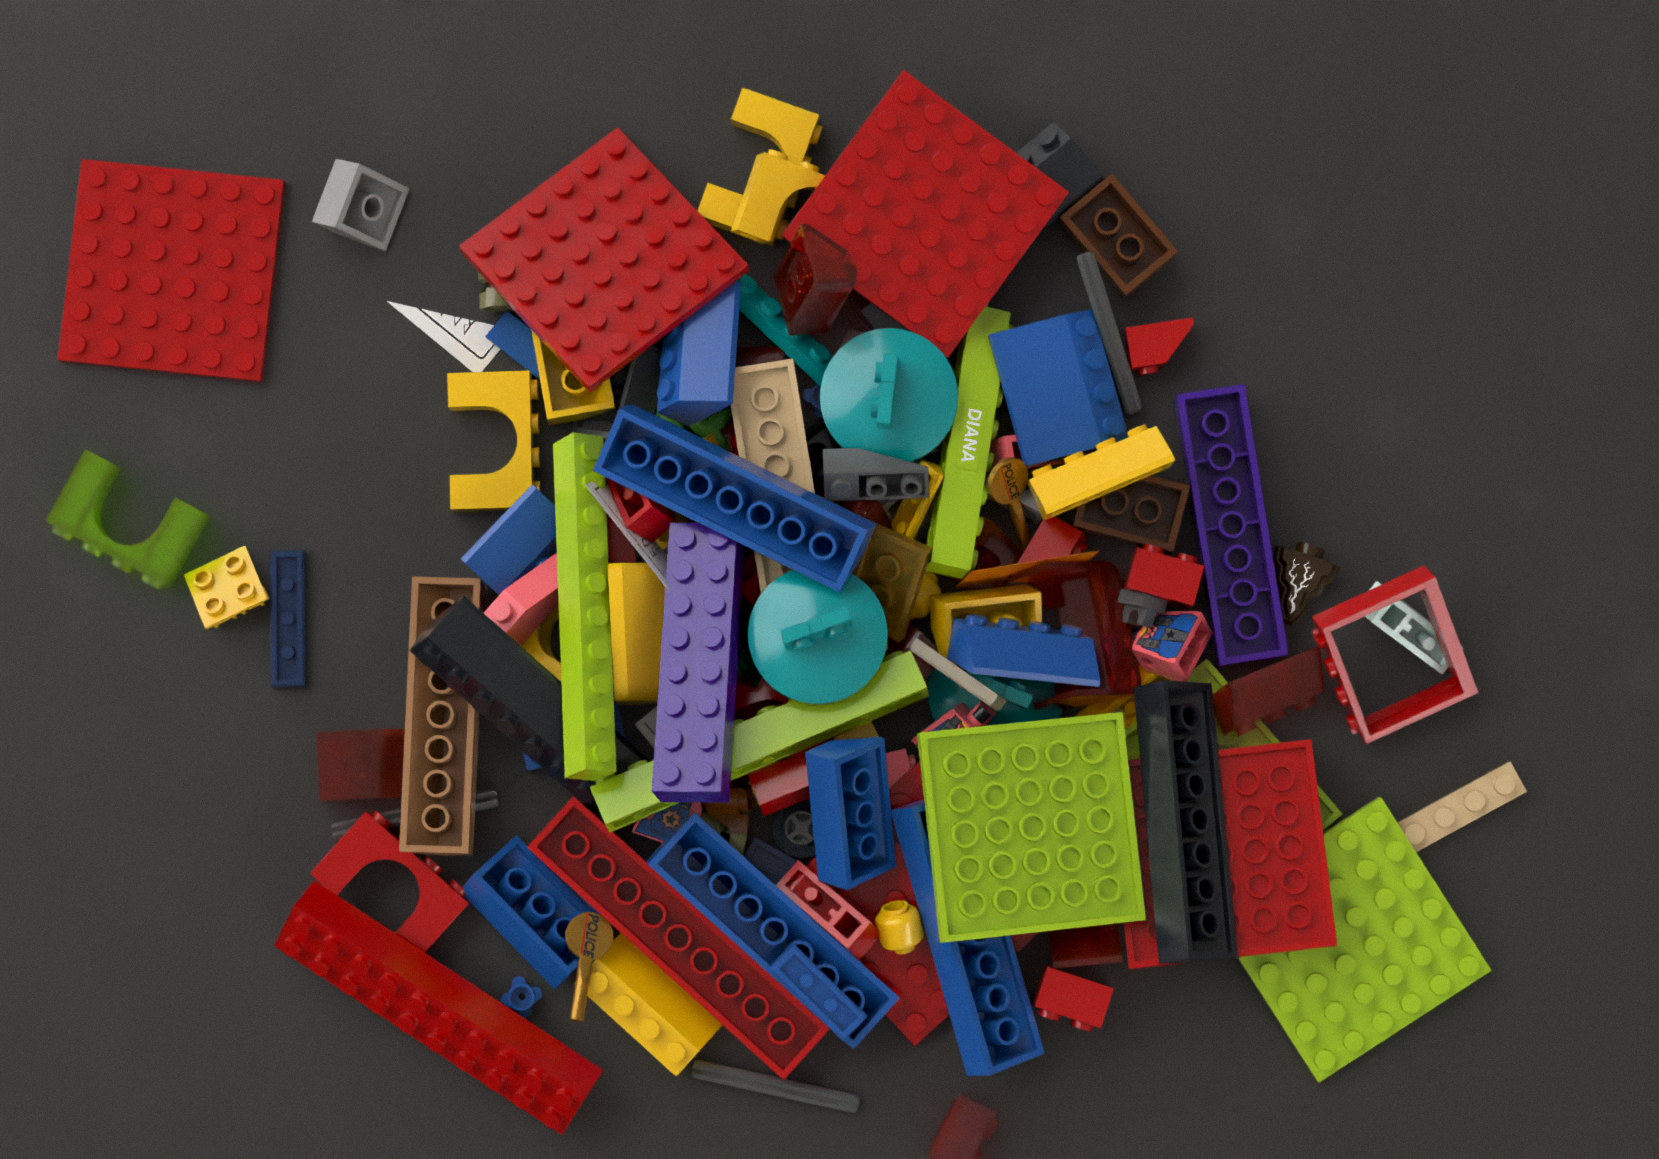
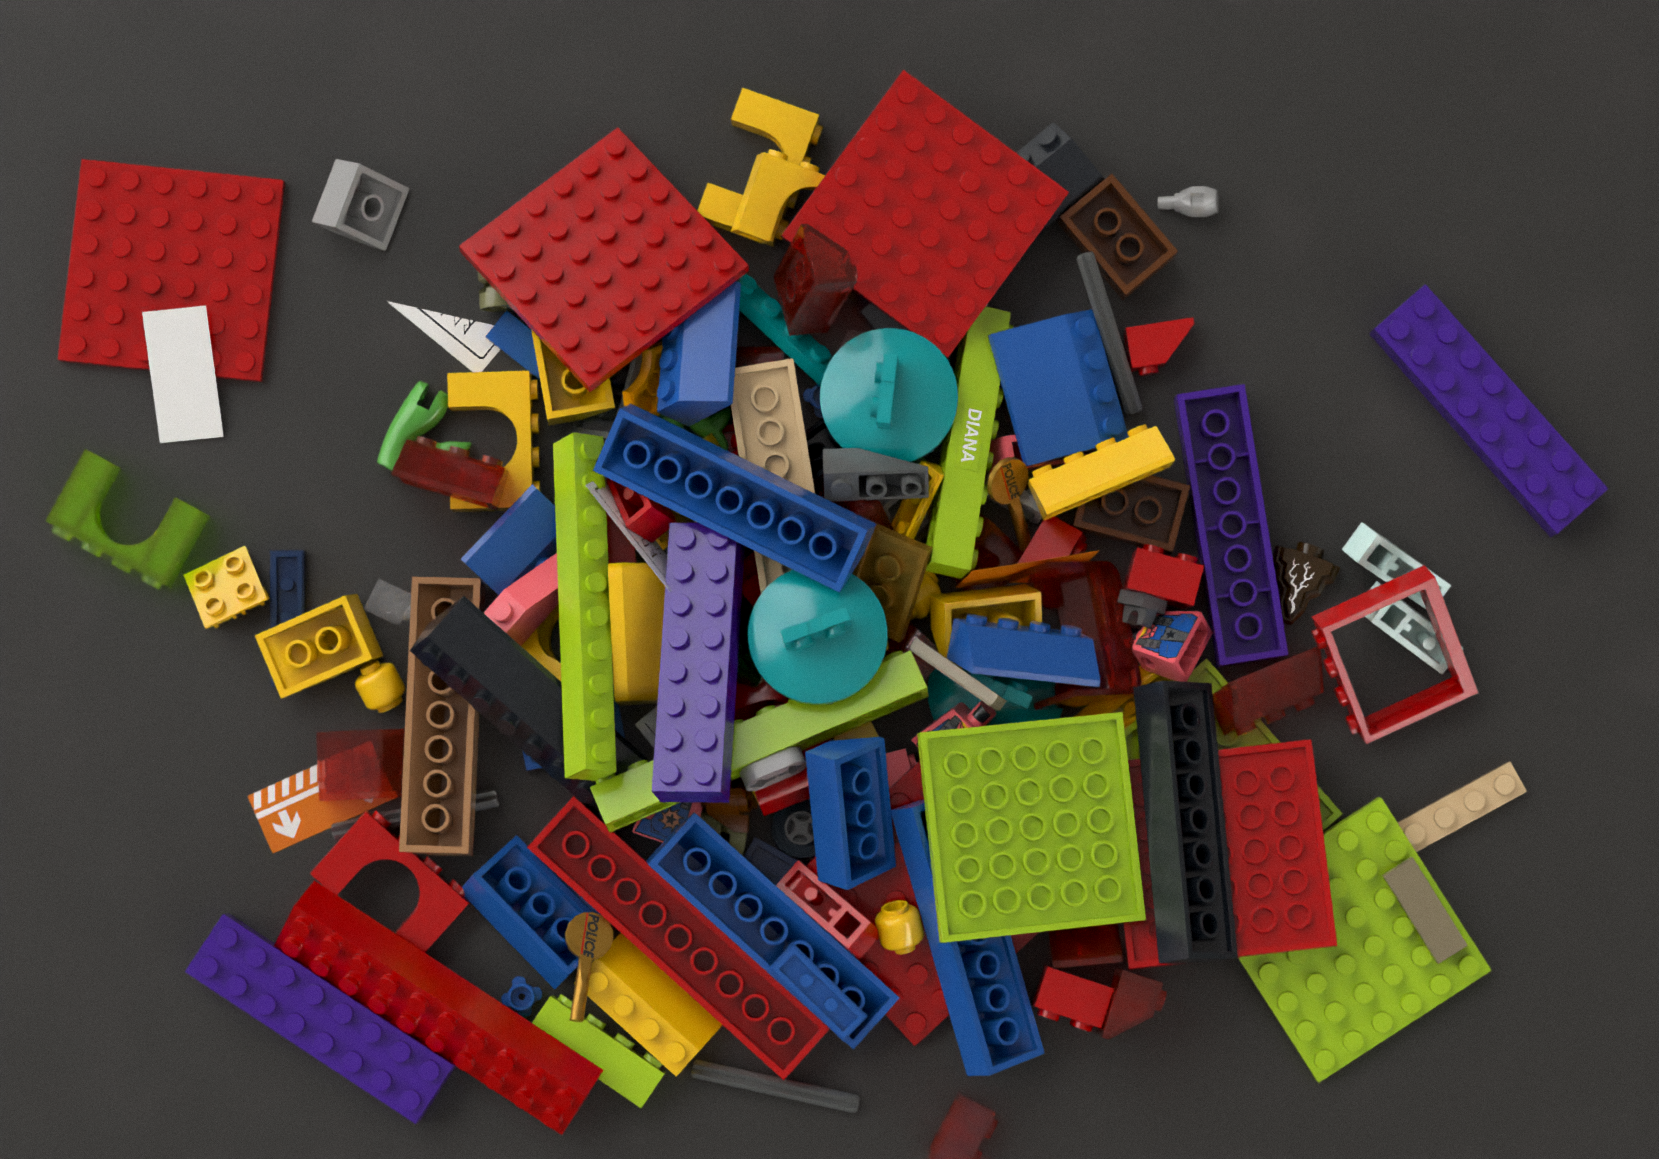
none -> white sticker [142,306,224,443]
none -> dark purple brick [185,913,456,1124]
none -> orange sticker [248,741,395,853]
none -> yellow slope [255,594,384,699]
none -> yellow head [355,659,406,713]
none -> clear bracket [364,578,411,627]
none -> bright green piece [377,380,472,483]
none -> clear red slope [391,436,509,511]
none -> lime brick [532,994,666,1108]
none -> light orange tile [622,341,663,416]
none -> light grey beam [740,747,806,791]
none -> clear red slope [1096,968,1167,1040]
none -> light grey piece [1158,186,1219,217]
none -> light aqua slope [1342,522,1451,609]
none -> dark purple brick [1369,284,1608,537]
none -> dark tan tile [1382,857,1468,964]

